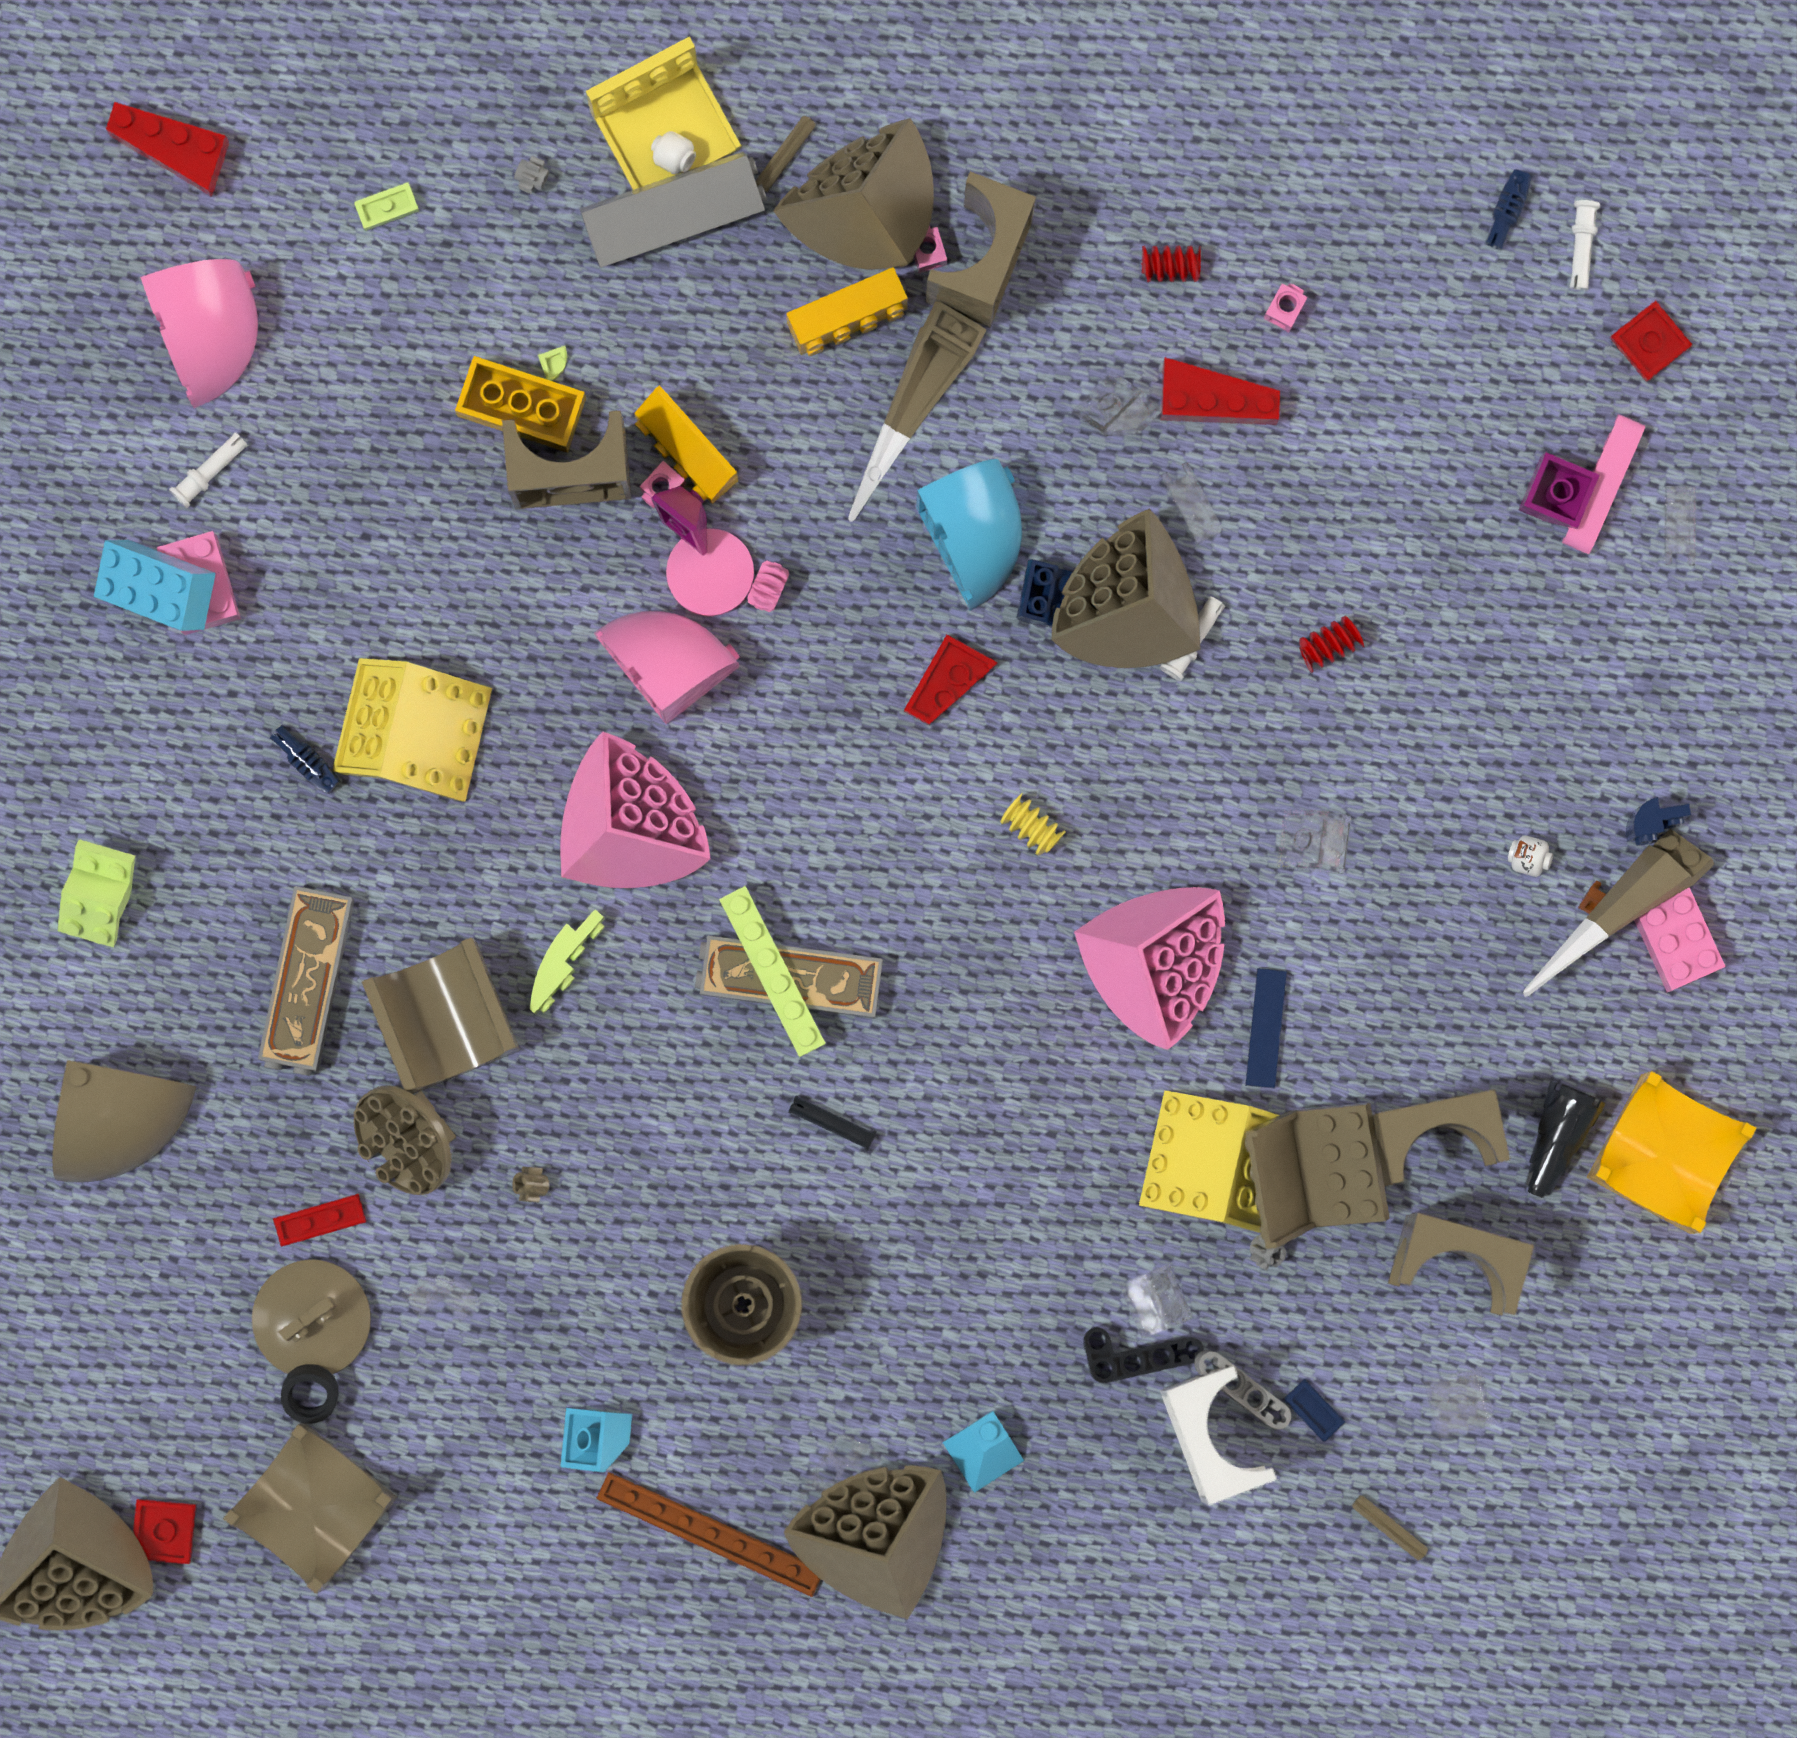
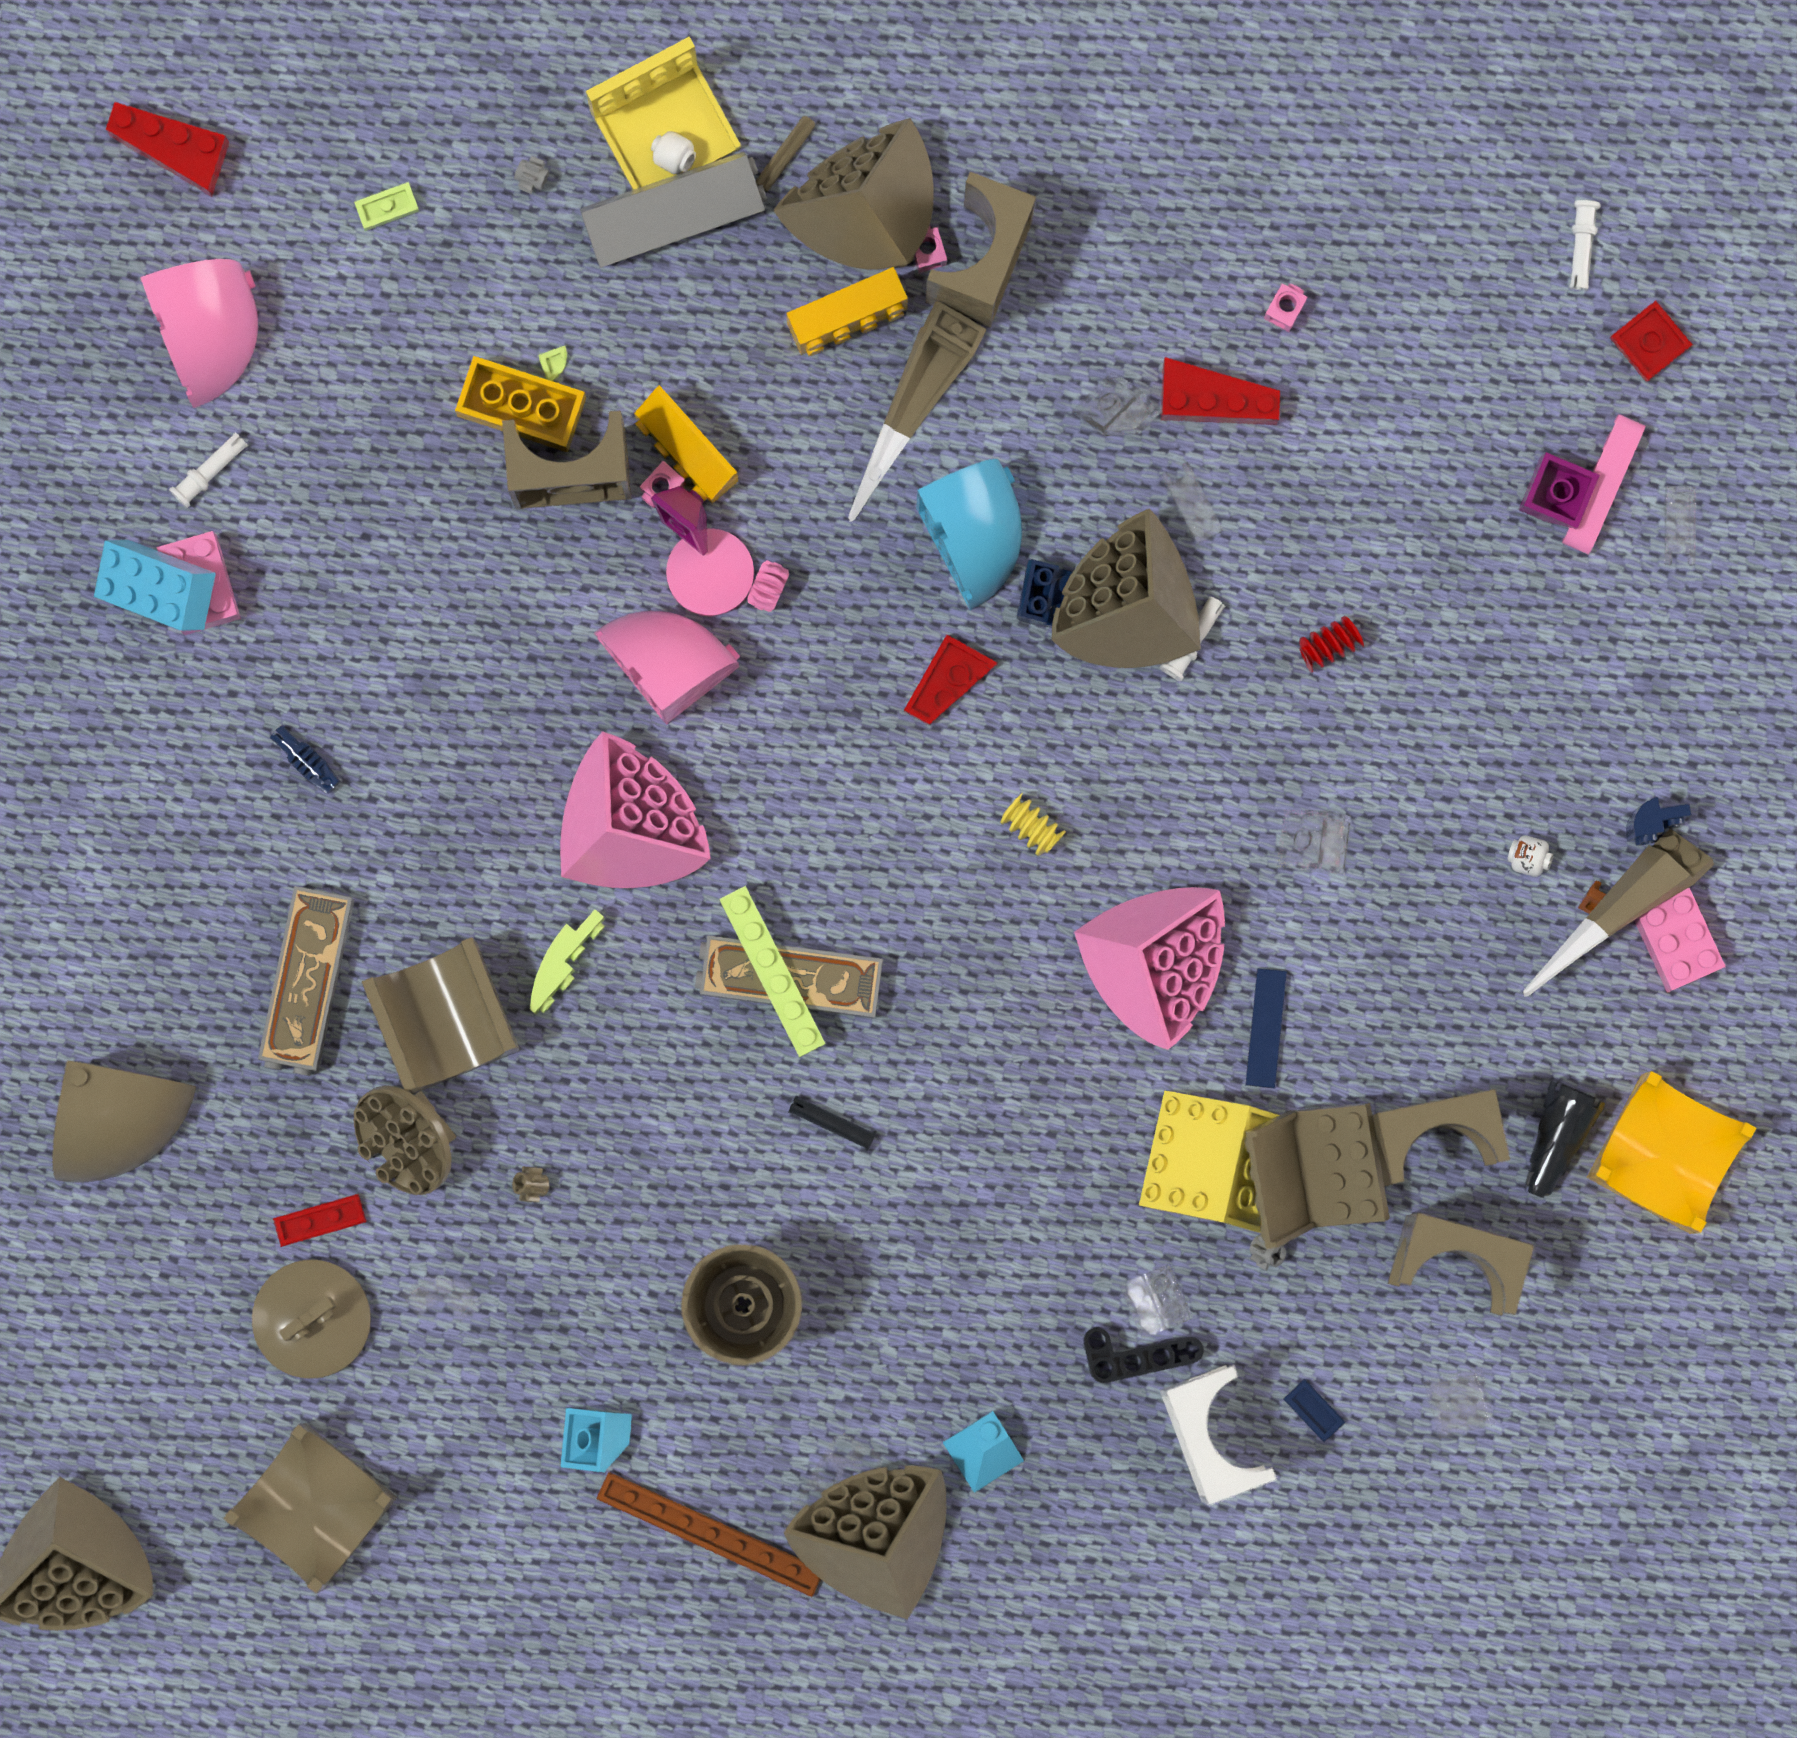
yellowish green bracket [57,839,135,948] -> none
red plate [133,1499,197,1564] -> none
black tyre [281,1364,339,1424] -> none
light yellow bracket [332,658,492,802] -> none
red piece [1142,246,1201,282] -> none
light grey beam [1194,1350,1291,1430] -> none
dark tan axle [1352,1495,1428,1561] -> none
dark blue hinge [1485,169,1532,250] -> none

